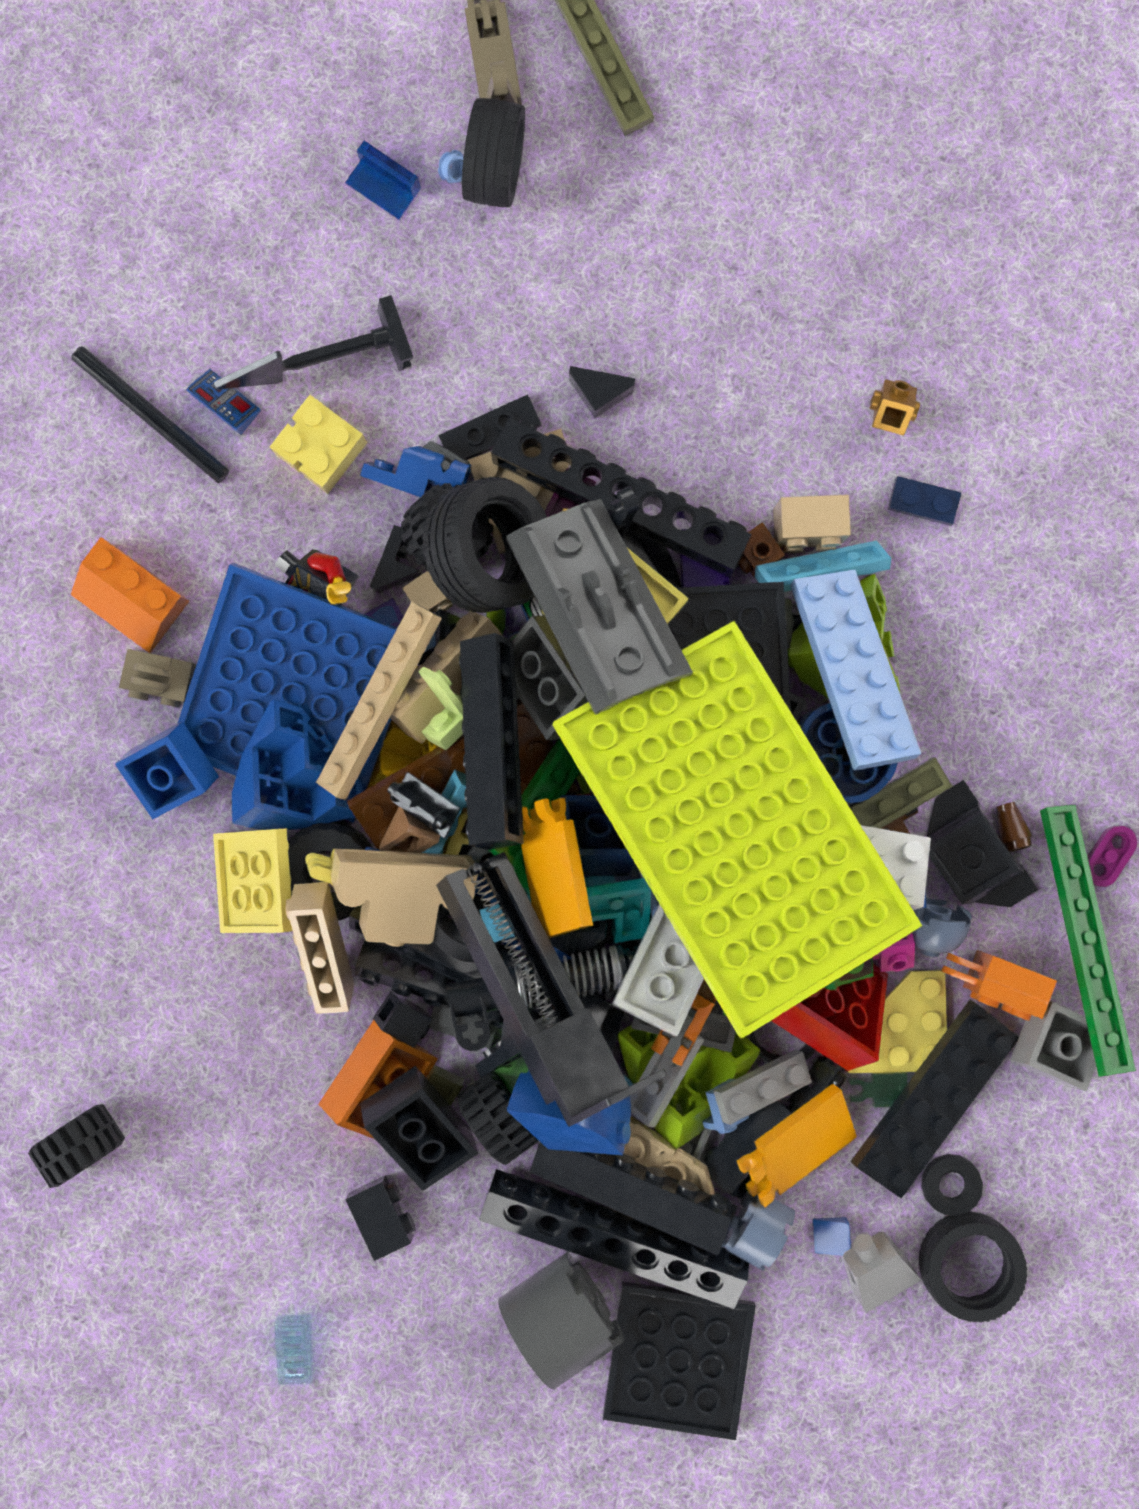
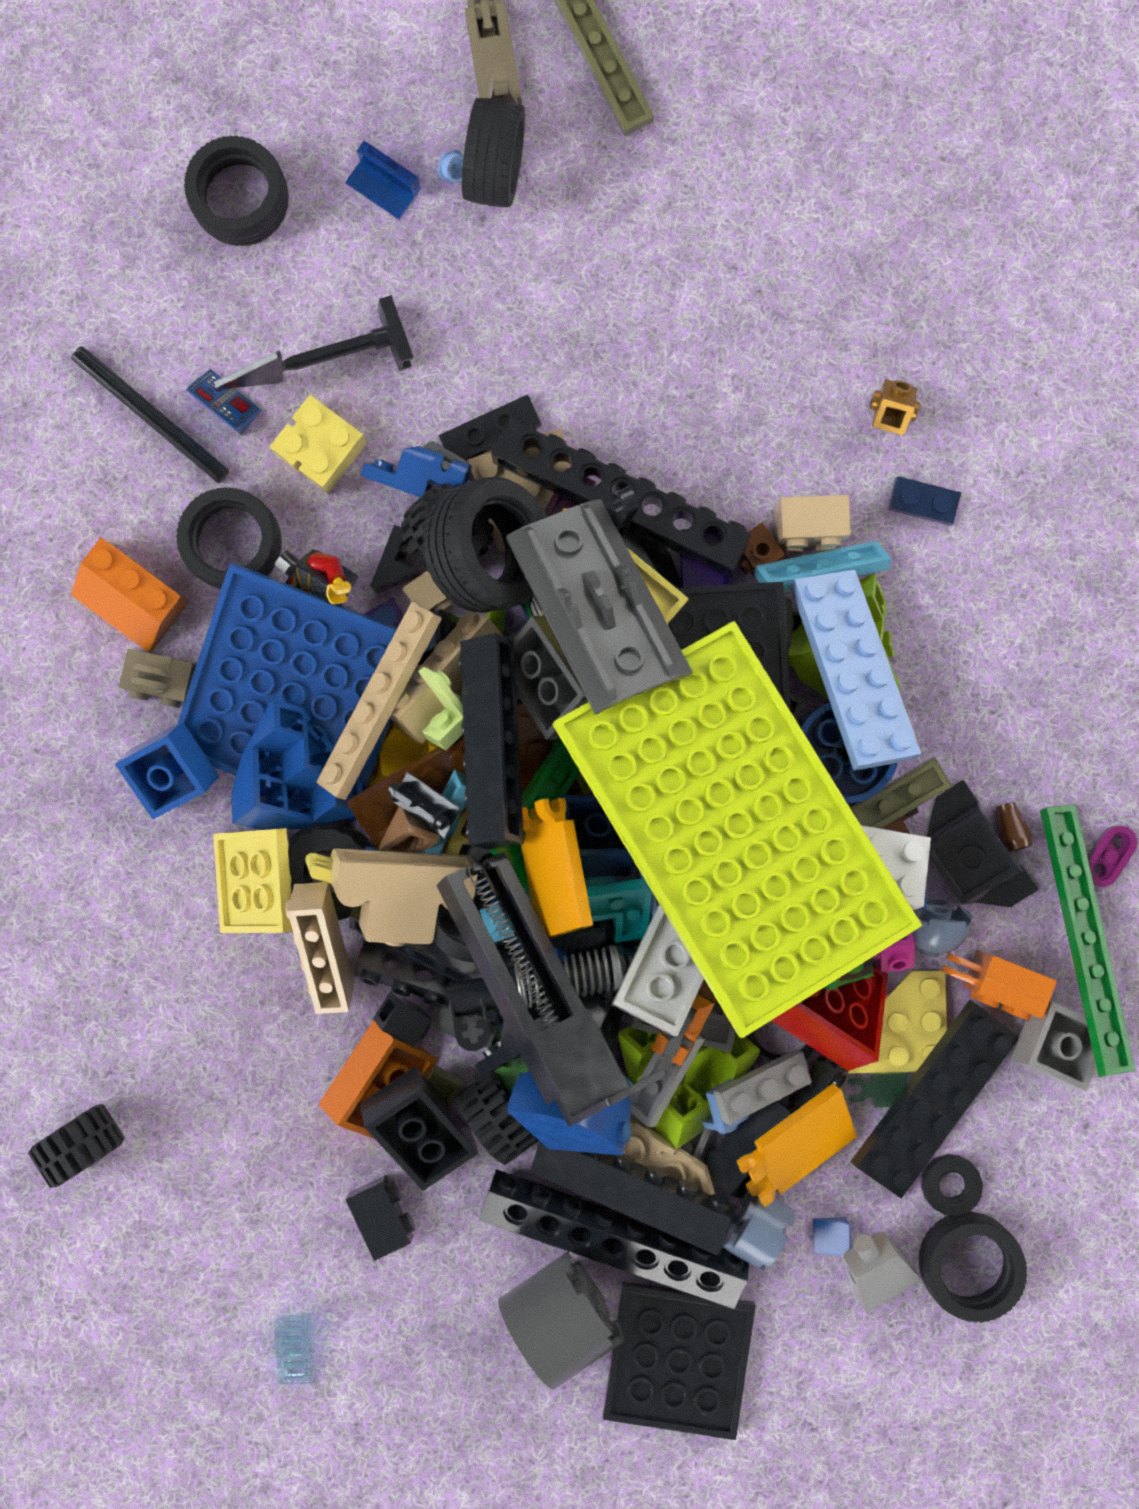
black slope [569,366,636,418] -> none
none -> black tyre [176,487,282,589]
none -> black tyre [184,135,289,246]

